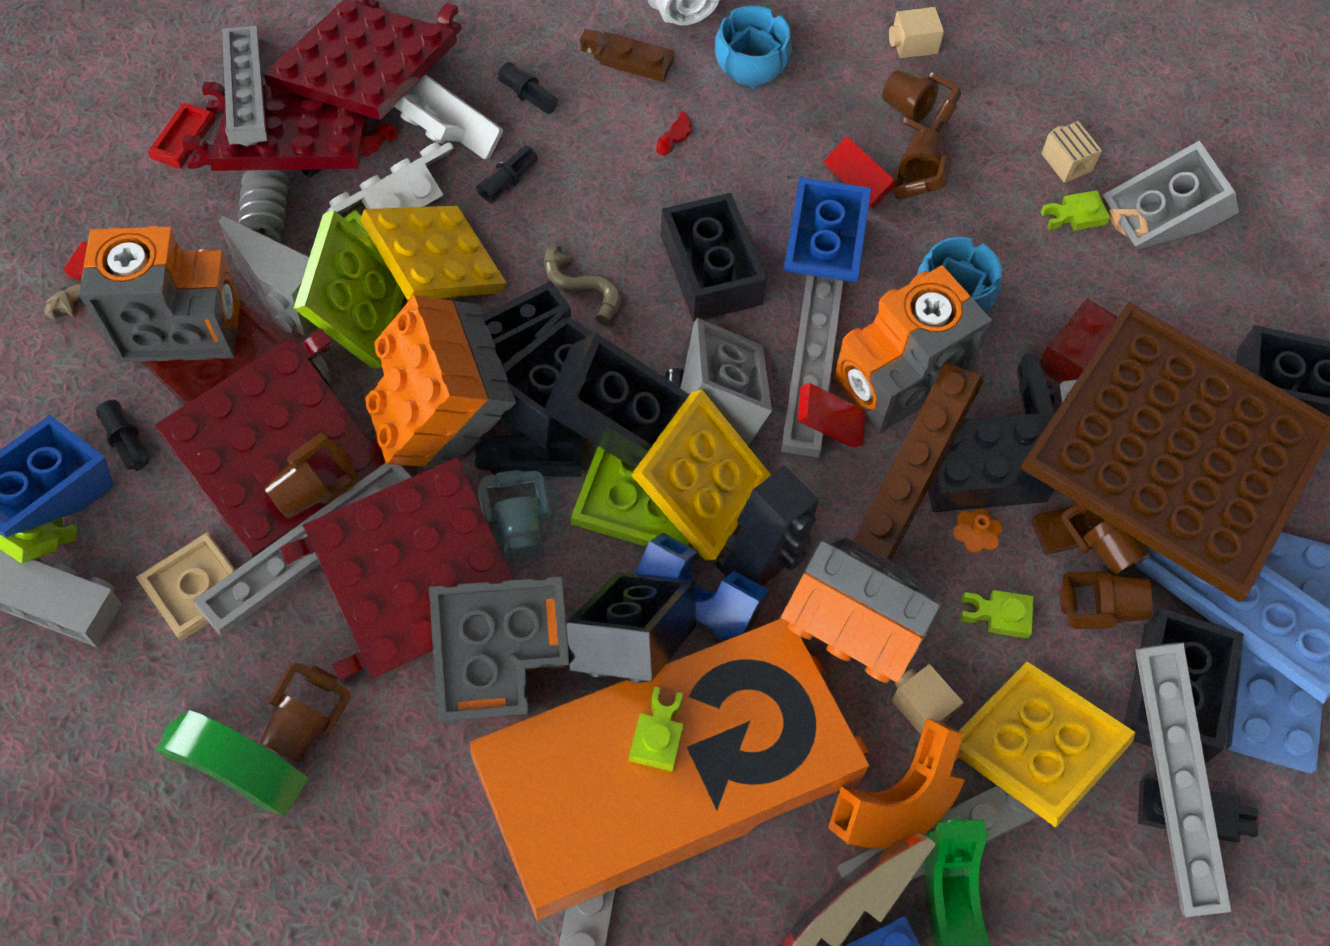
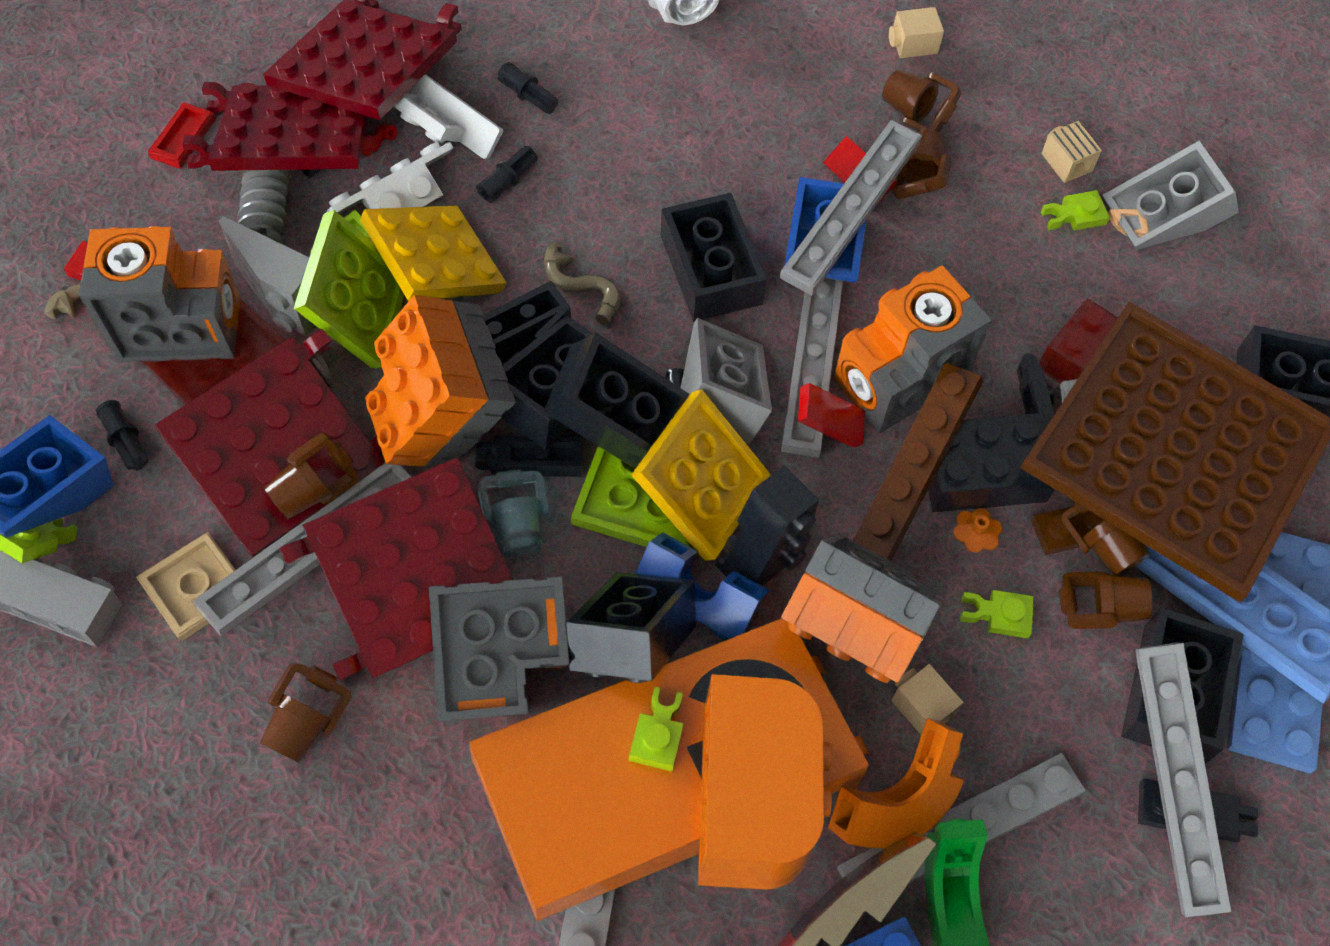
green arch [156,710,309,817] -> none
light grey plate [222,26,267,146] -> none
reddish brown hinge [580,29,675,82] -> none
red piece [656,111,691,155] -> none
dark azure piece [715,5,792,90] -> none
dark azure piece [916,237,1002,313] -> none
yellow plate [958,661,1135,827] -> none
none -> orange brick [698,674,832,890]
none -> light grey tile [780,120,922,296]

